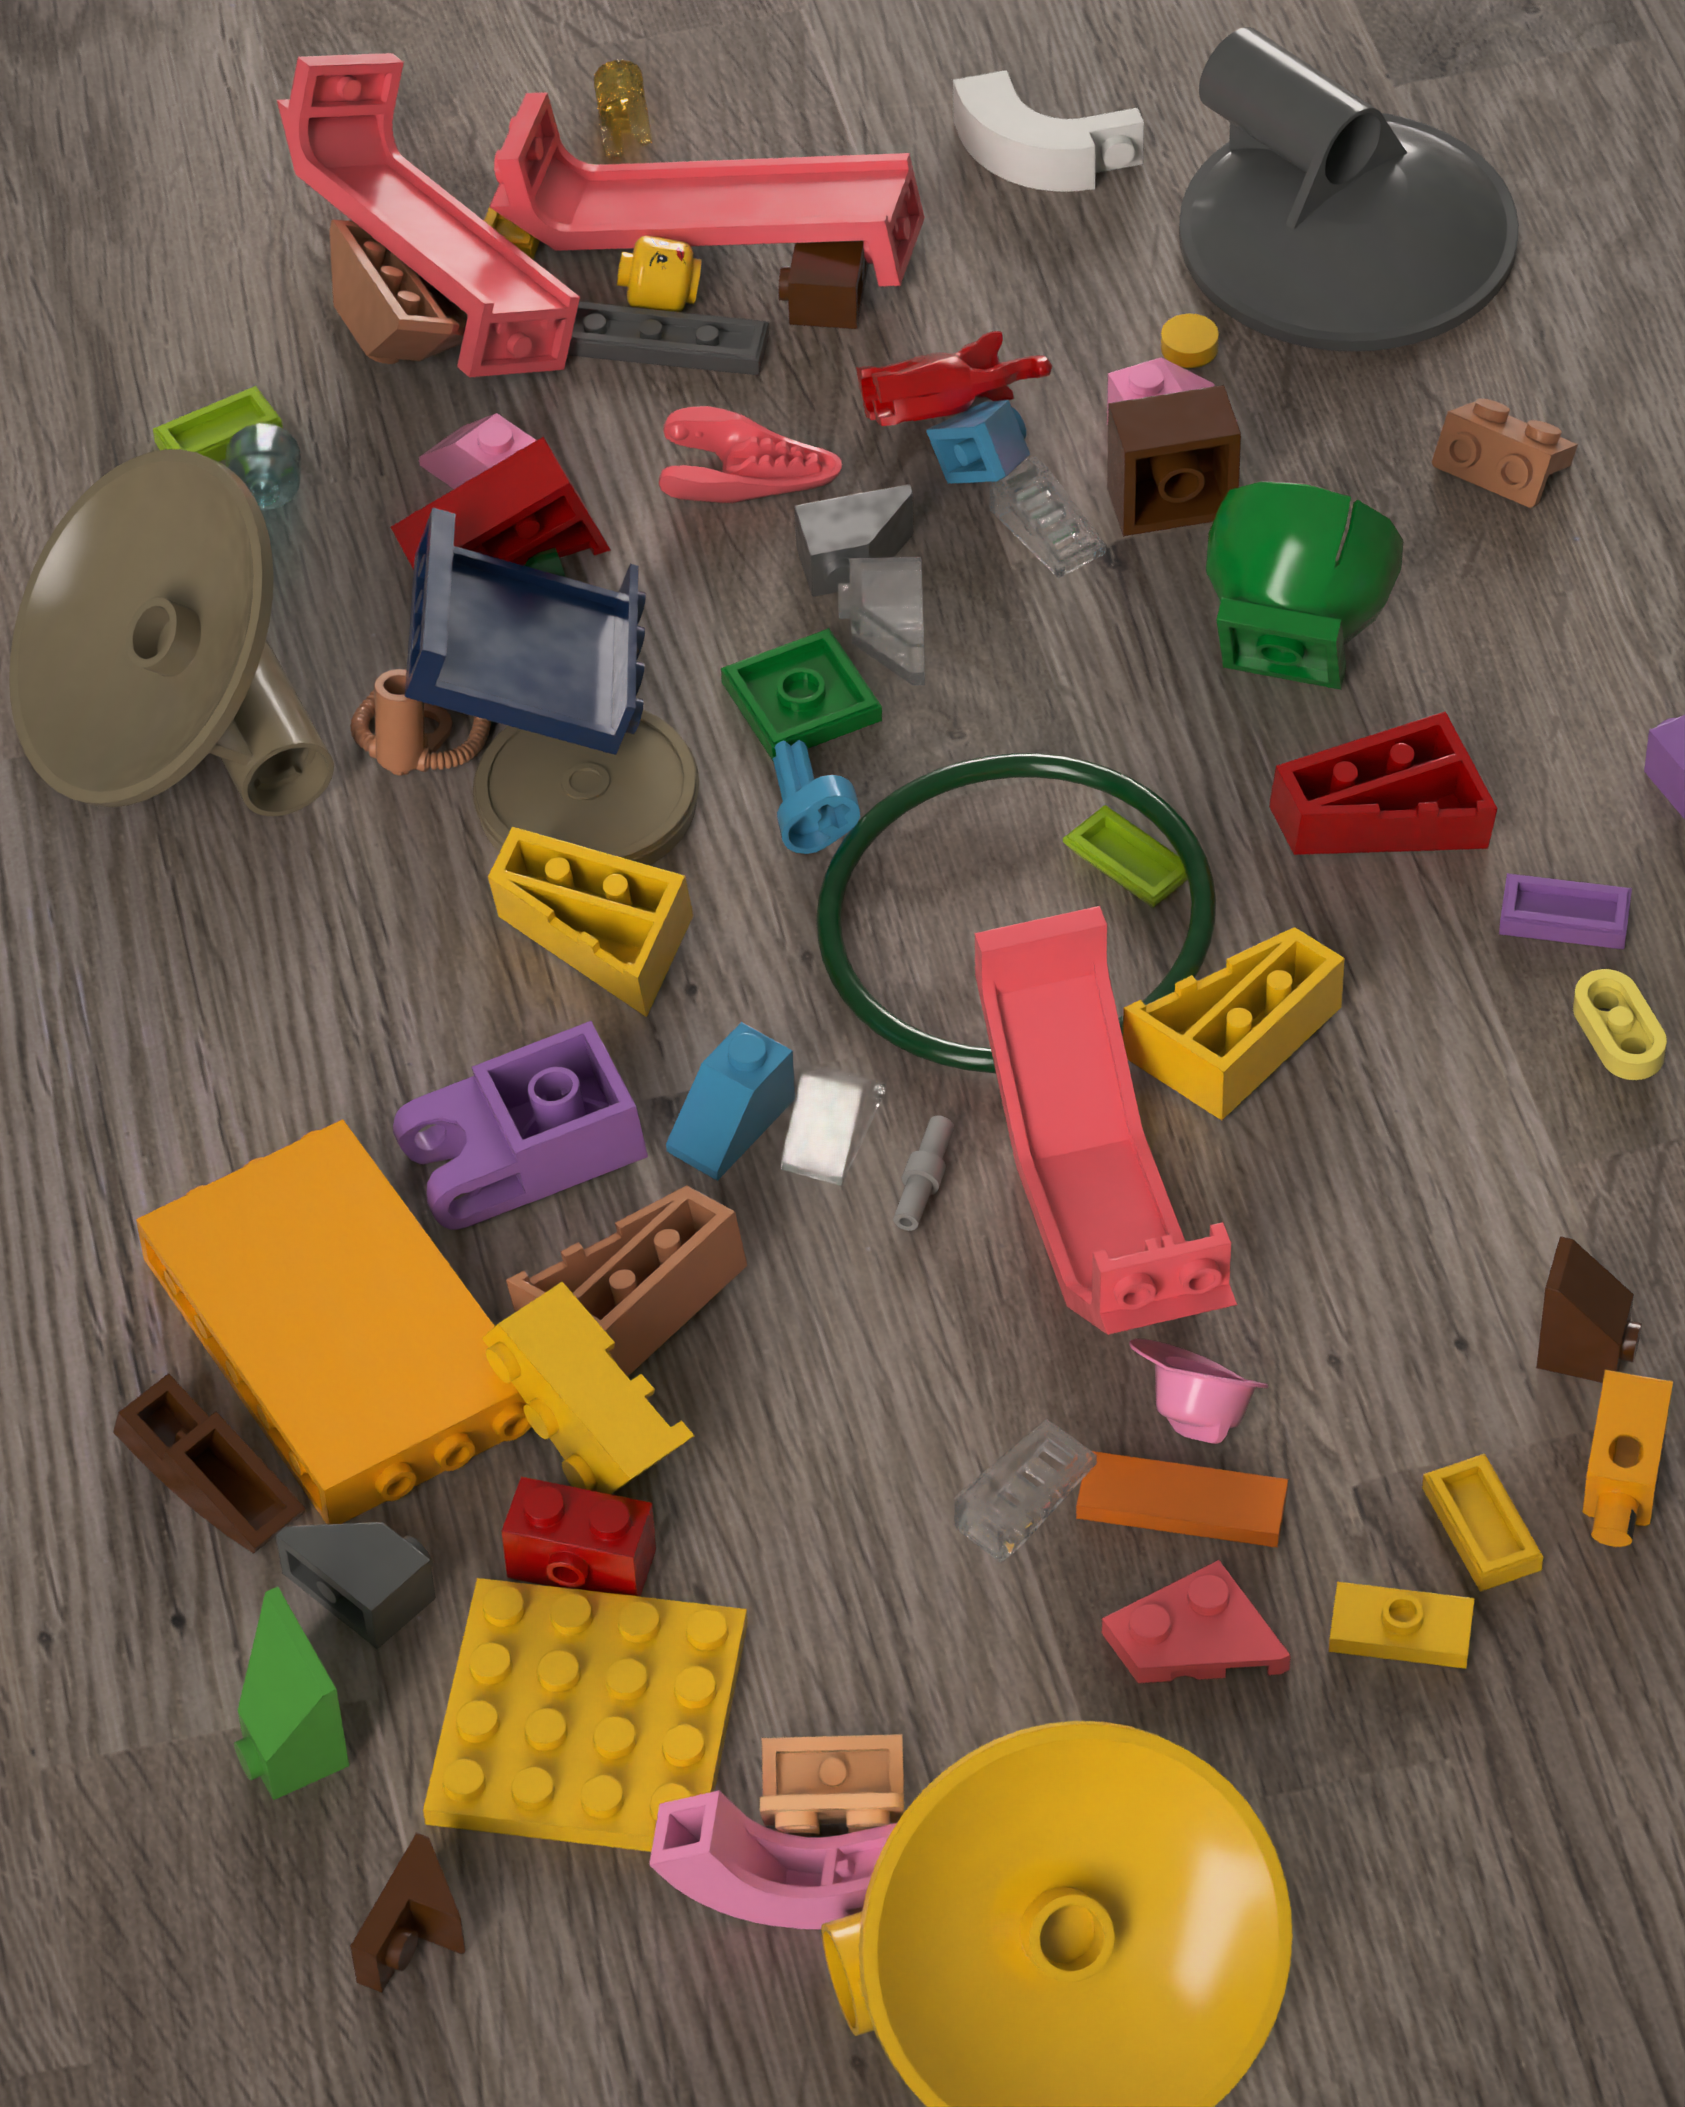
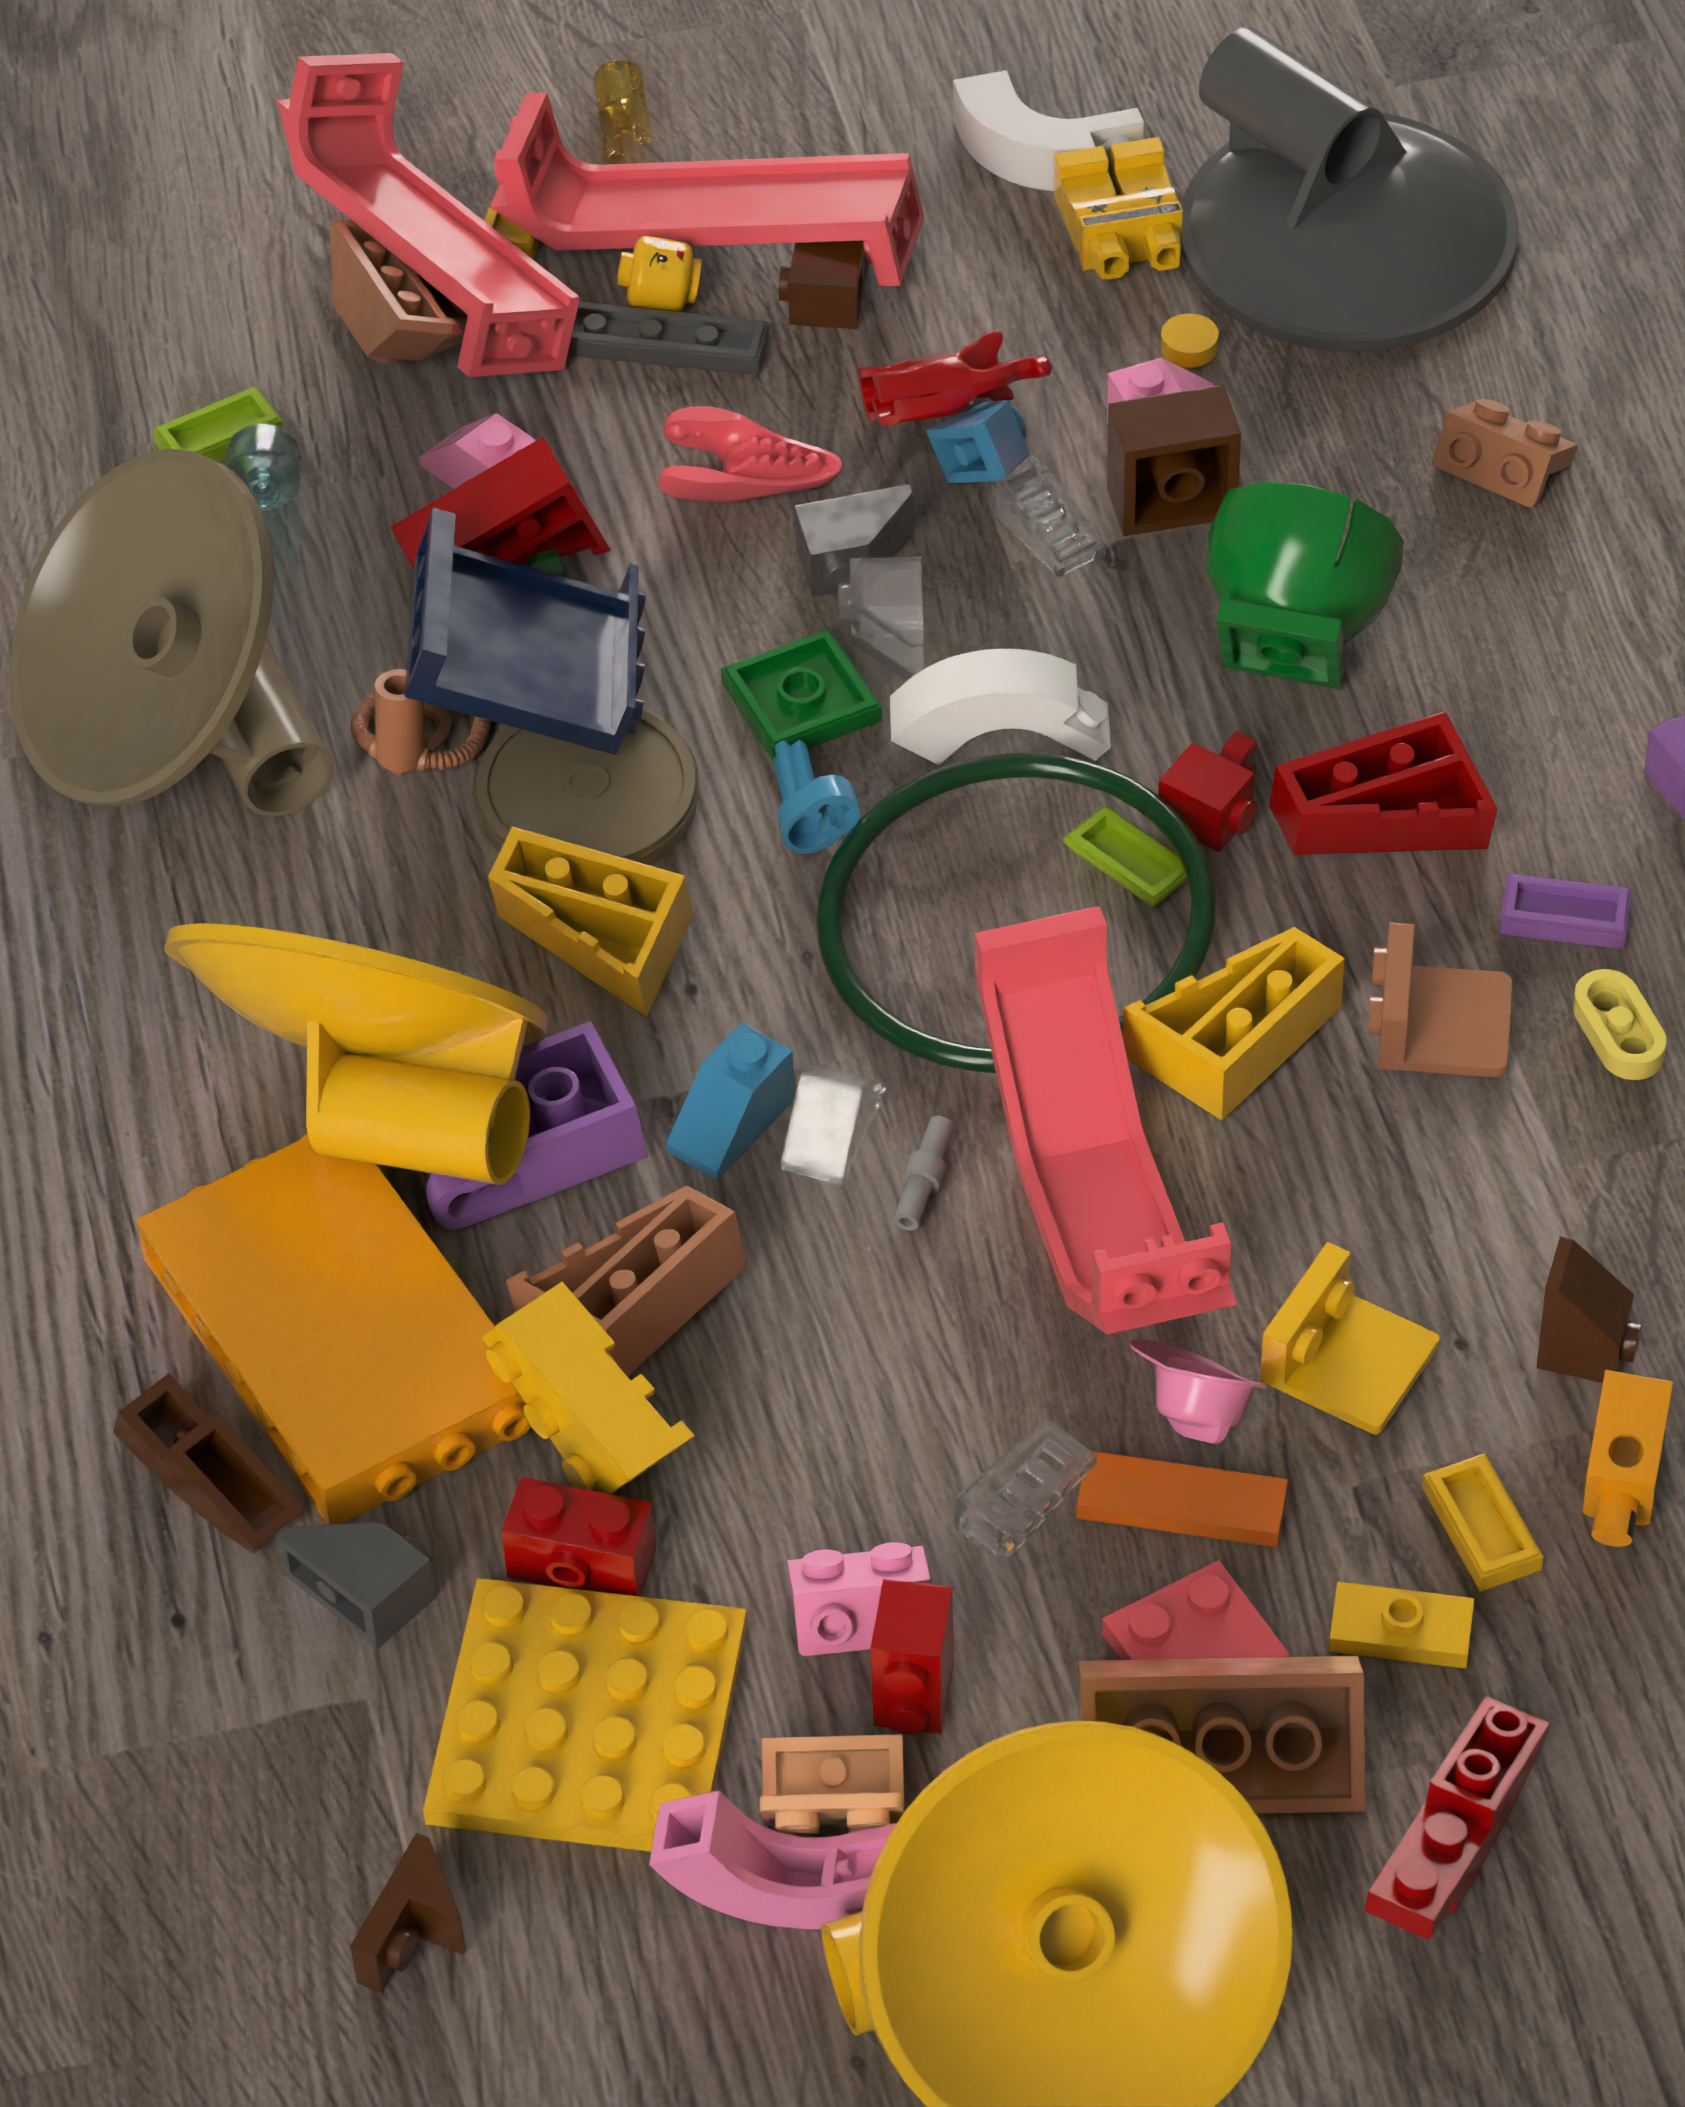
bright green slope [234,1587,349,1800] -> none
none -> yellow dish [164,923,550,1185]
none -> bright pink bracket [787,1542,931,1656]
none -> red brick [870,1579,954,1734]
none -> white arch [890,649,1111,765]
none -> yellow hips [1054,137,1183,280]
none -> nougat slope [1079,1656,1366,1814]
none -> red brick [1158,731,1258,852]
none -> yellow bracket [1260,1242,1440,1435]
none -> red slope [1364,1696,1550,1940]
none -> nougat bracket [1368,922,1512,1077]

